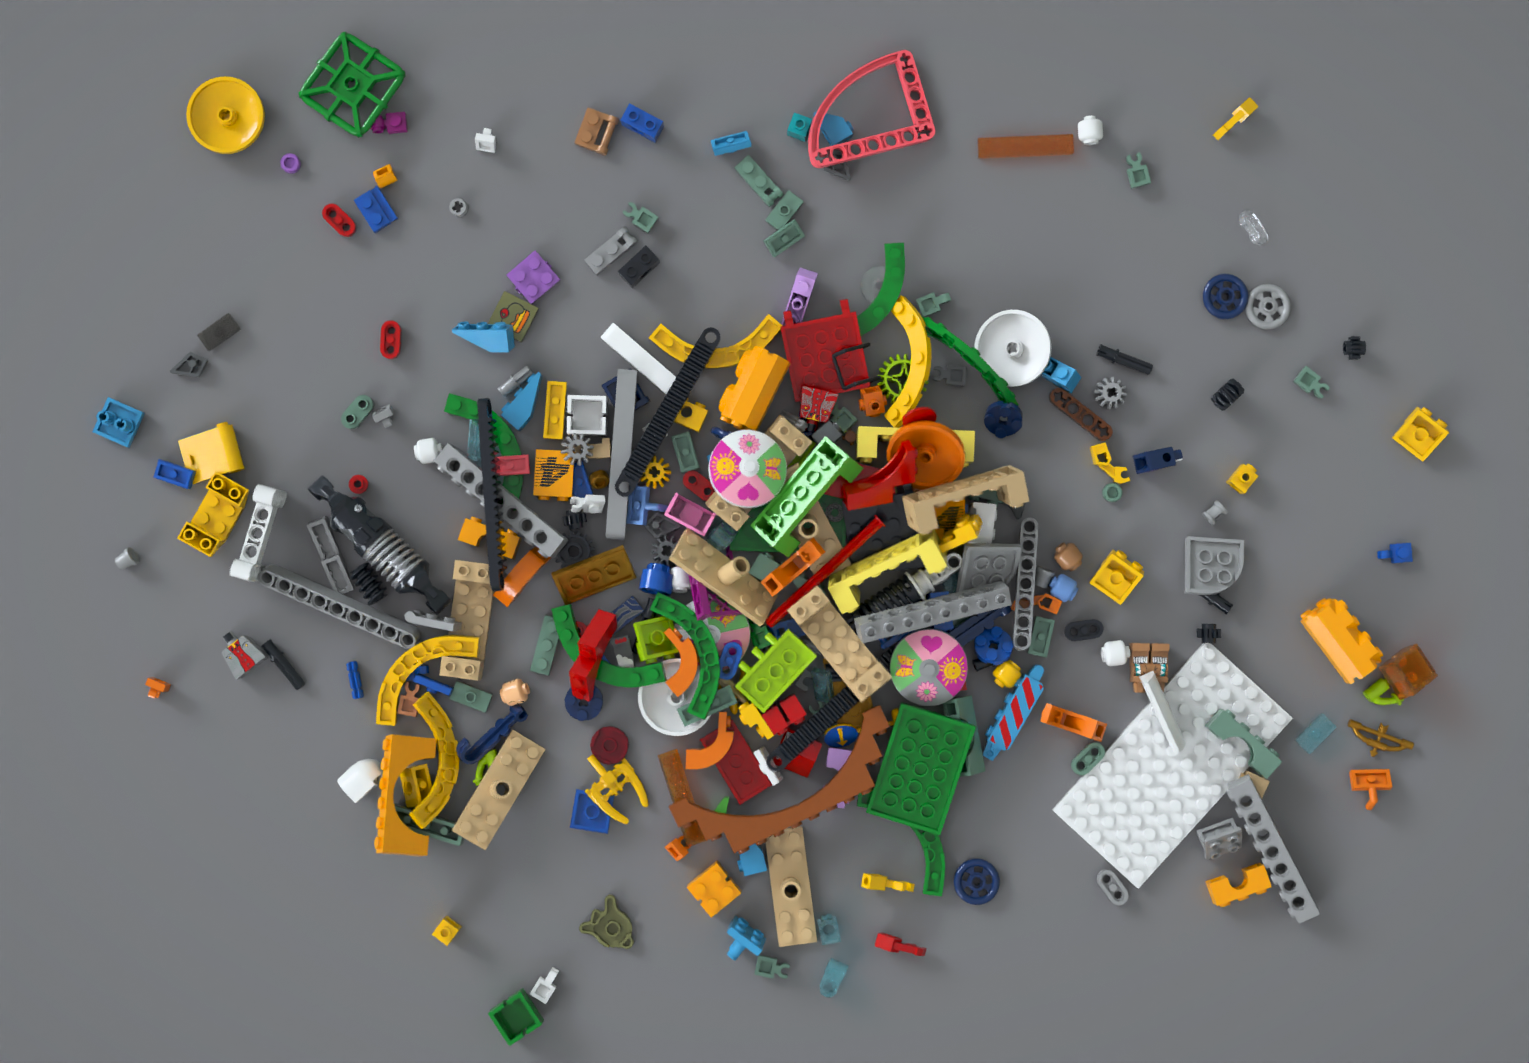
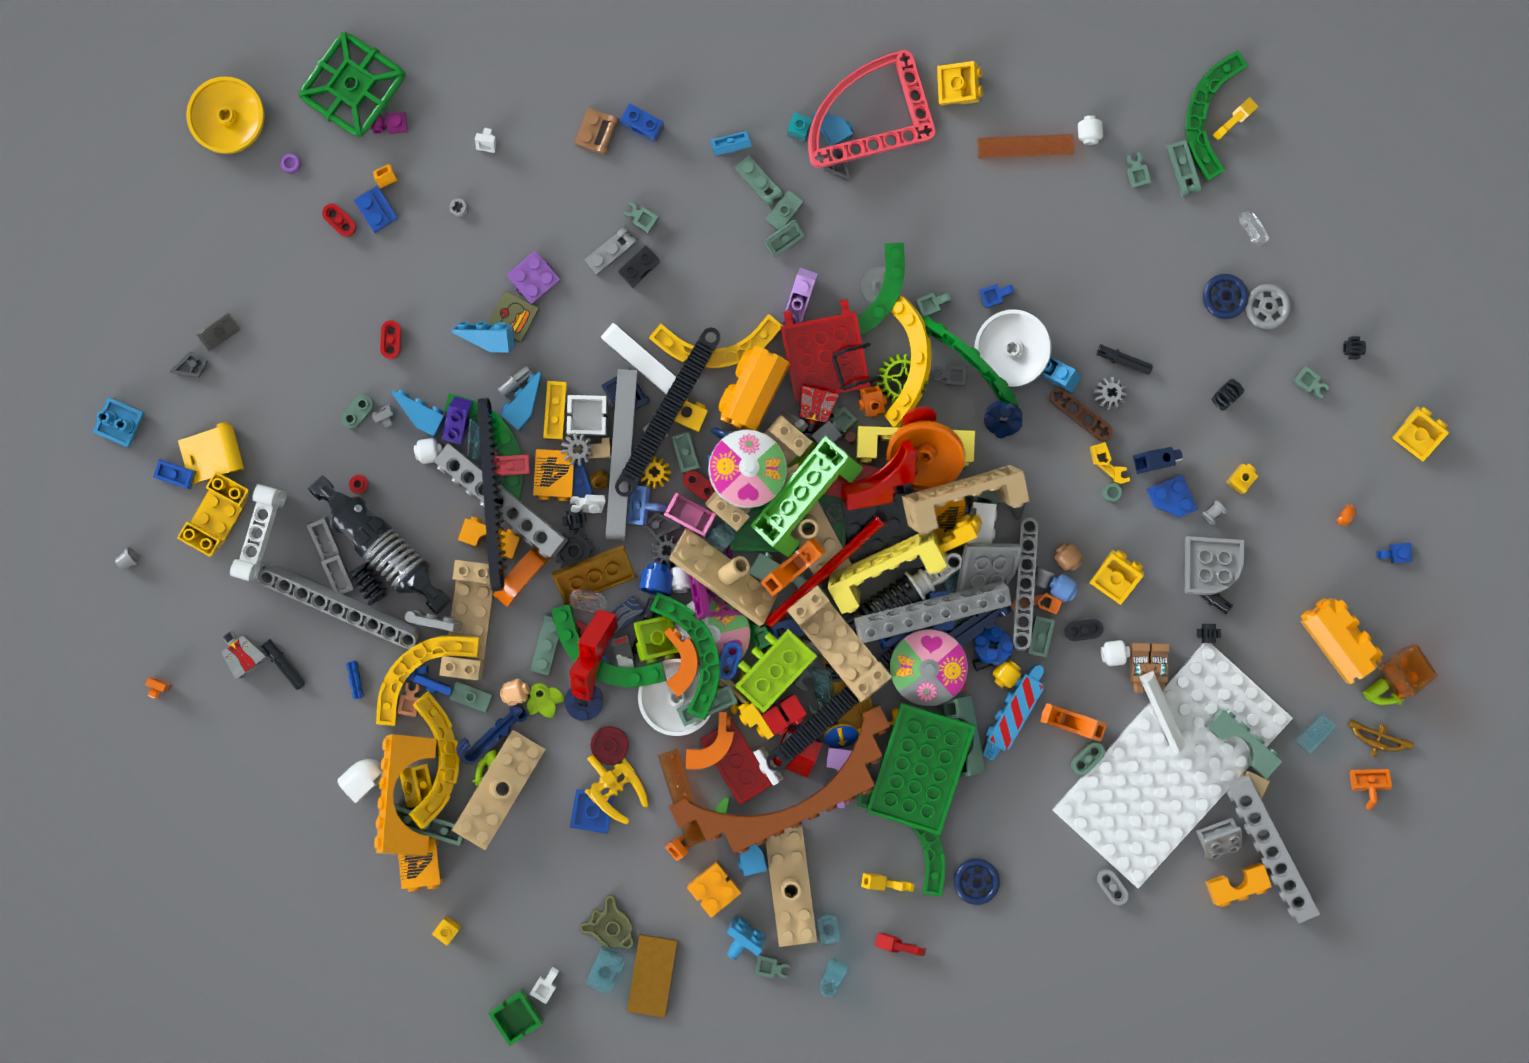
none -> dark azure slope [391,389,446,438]
none -> light orange panel [398,837,443,892]
none -> dark purple brick [442,397,473,444]
none -> lime plate [527,683,565,718]
none -> clear plate [569,589,608,613]
none -> clear light blue brick [585,946,625,994]
none -> pearl gold tile [627,934,678,1018]
none -> yellow plate [937,61,983,105]
none -> blue plate [979,284,1014,309]
none -> blue plate [1146,475,1198,517]
none -> sand green plate [1167,140,1201,197]
none -> green plate [1185,50,1248,182]
none -> orange plate [1336,504,1357,526]

